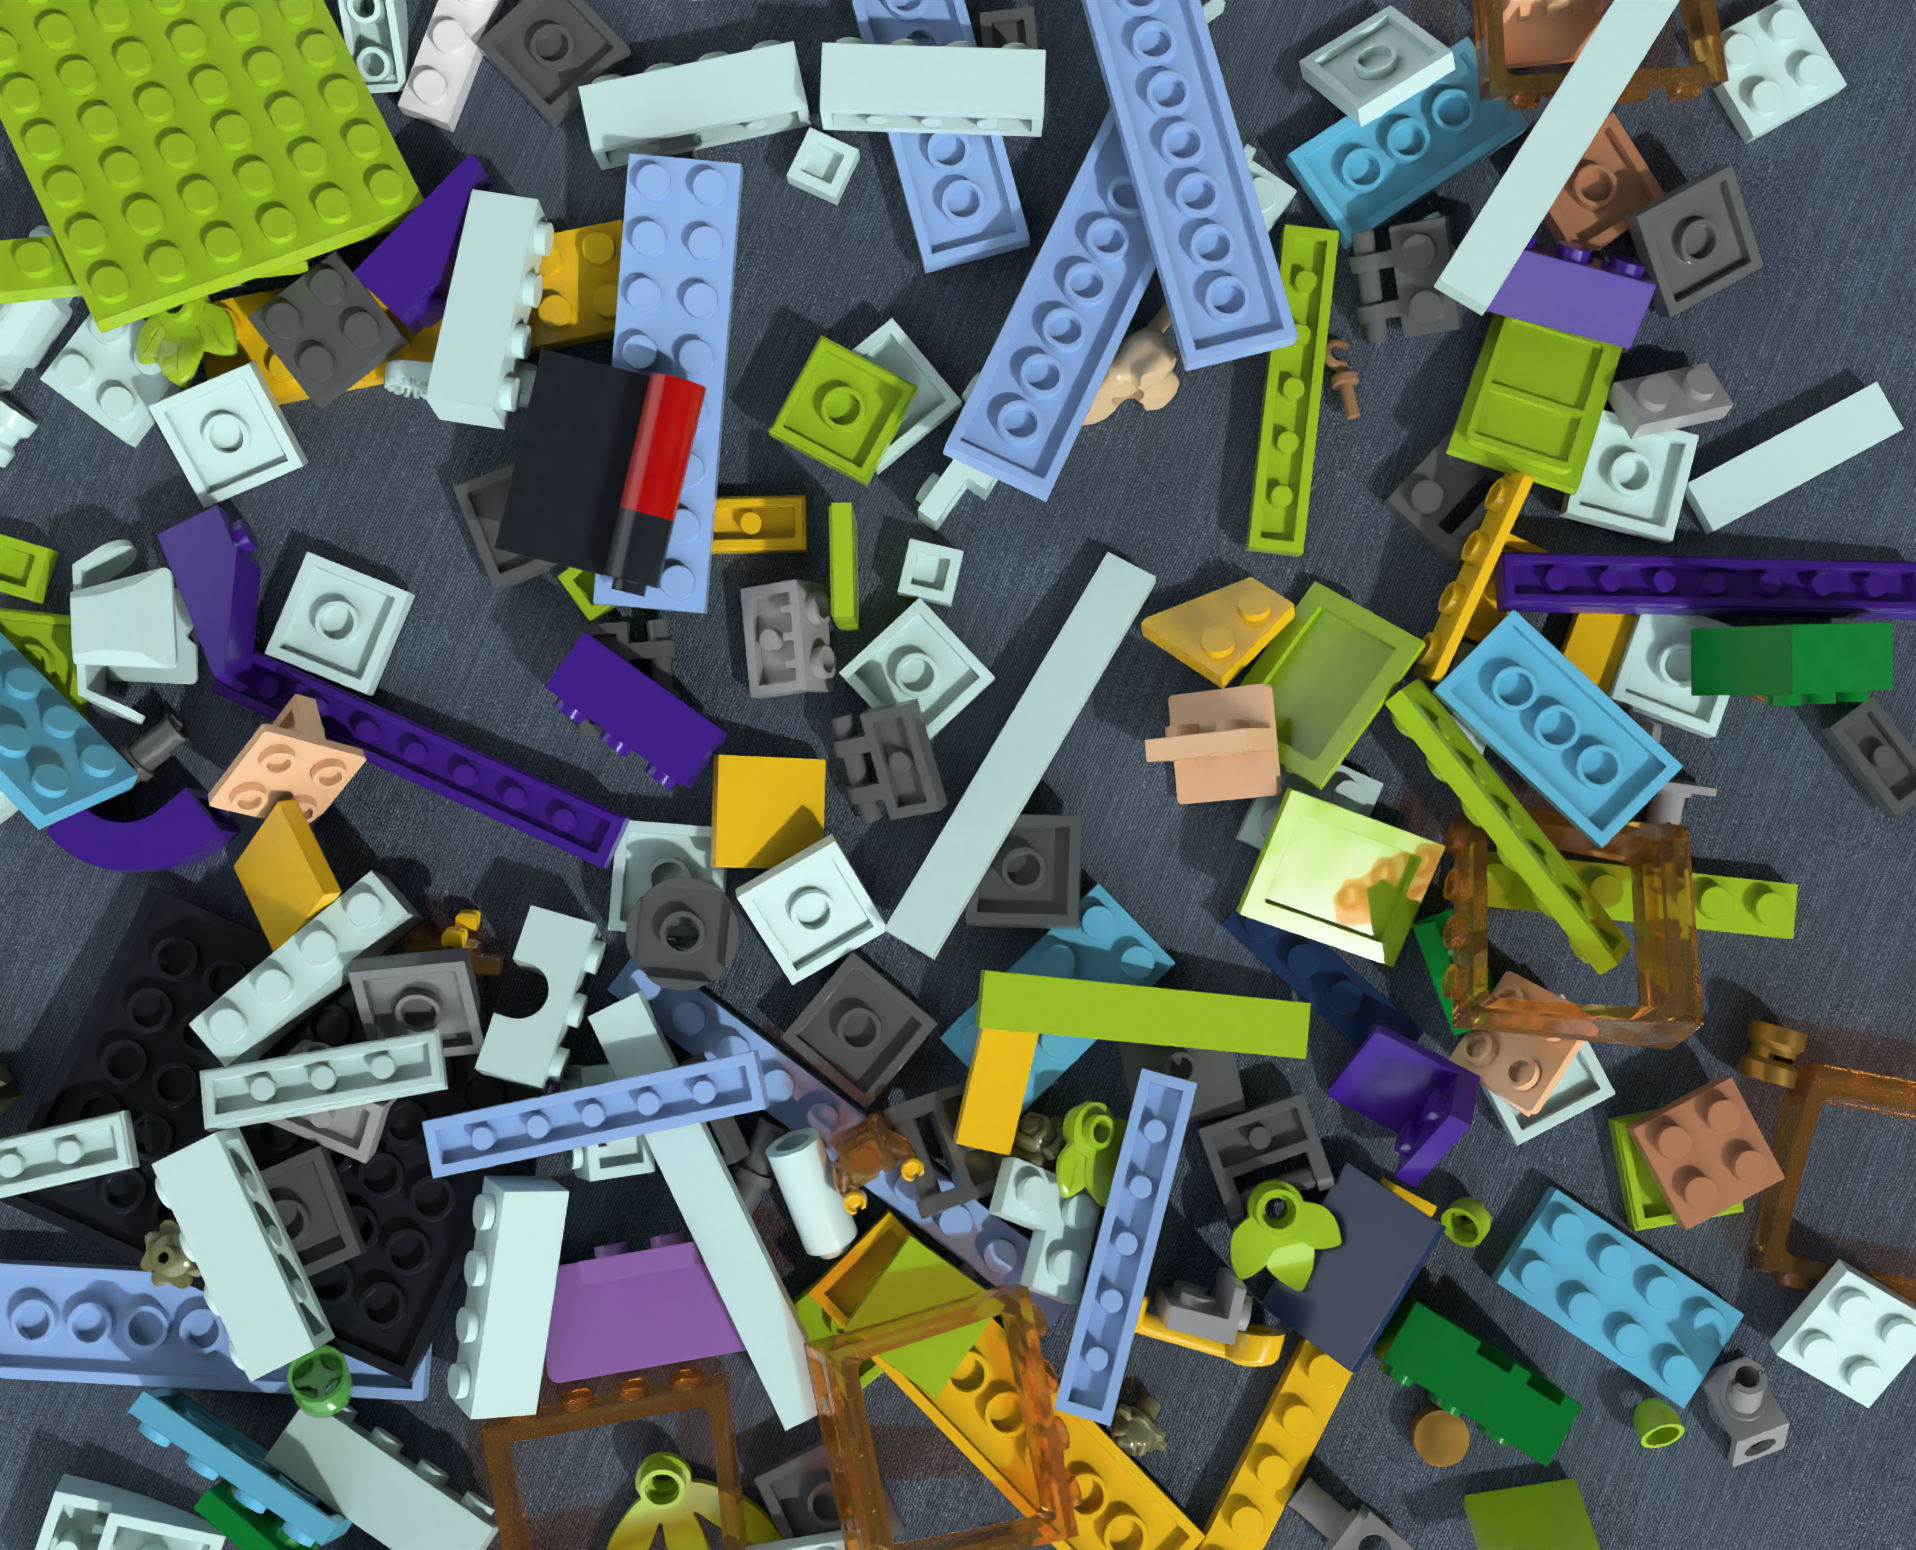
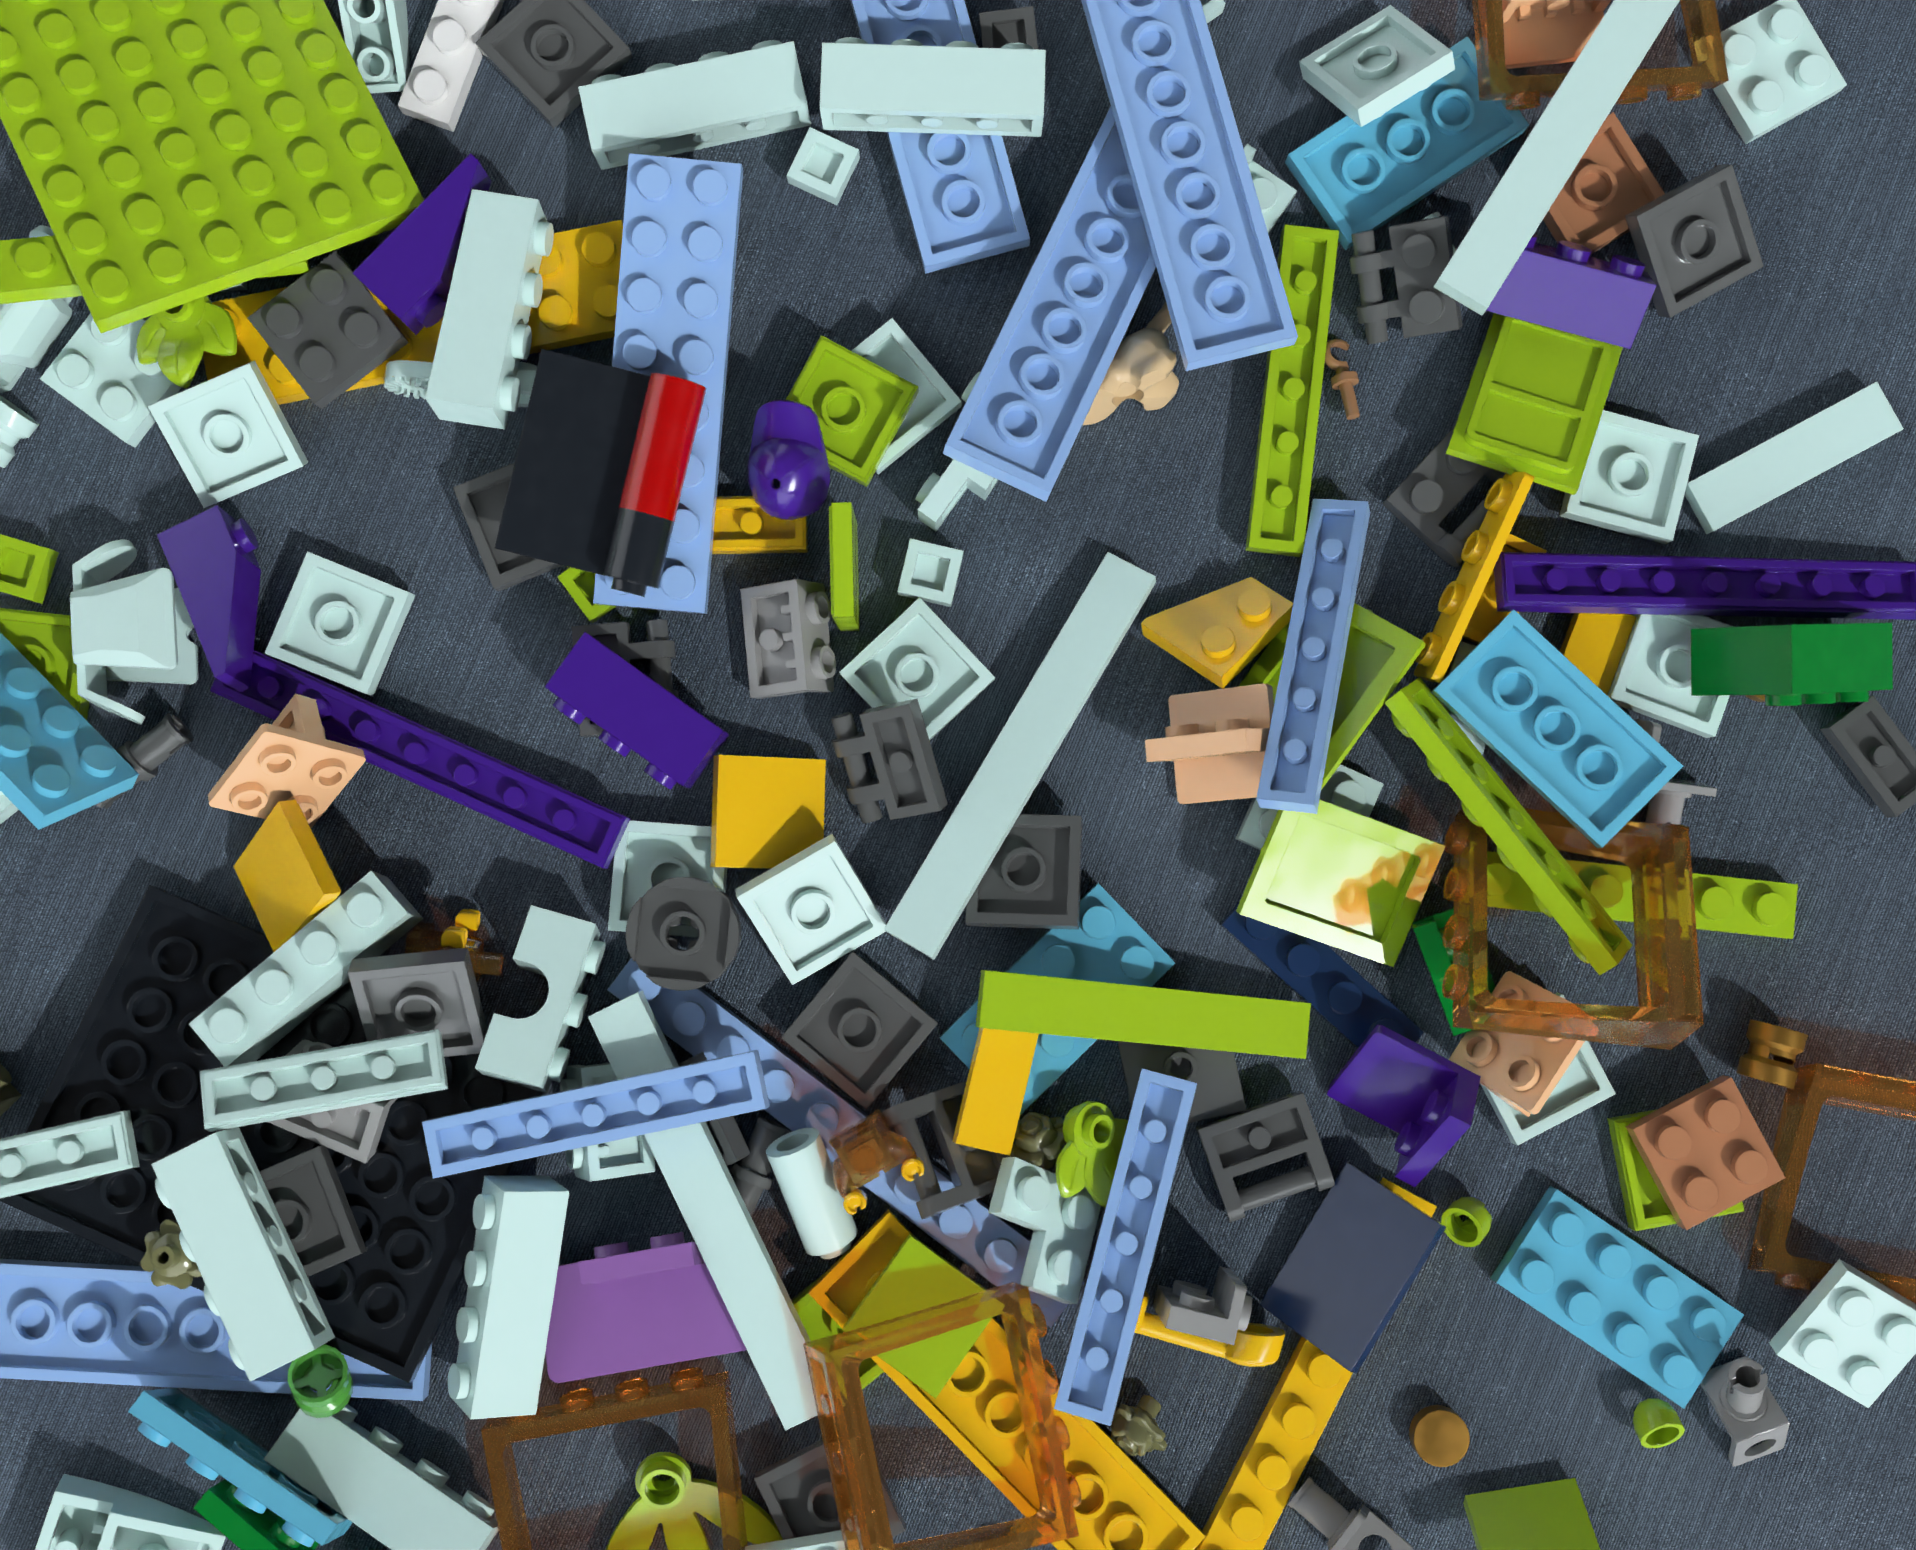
dark purple arch [45,788,241,872] -> none
lime plate [1229,1179,1341,1291] -> none
green wedge [1372,1292,1582,1467] -> none
light grey plate [1607,362,1734,439] -> none
none -> dark purple cap [747,400,830,520]
none -> light blue plate [1256,499,1370,814]

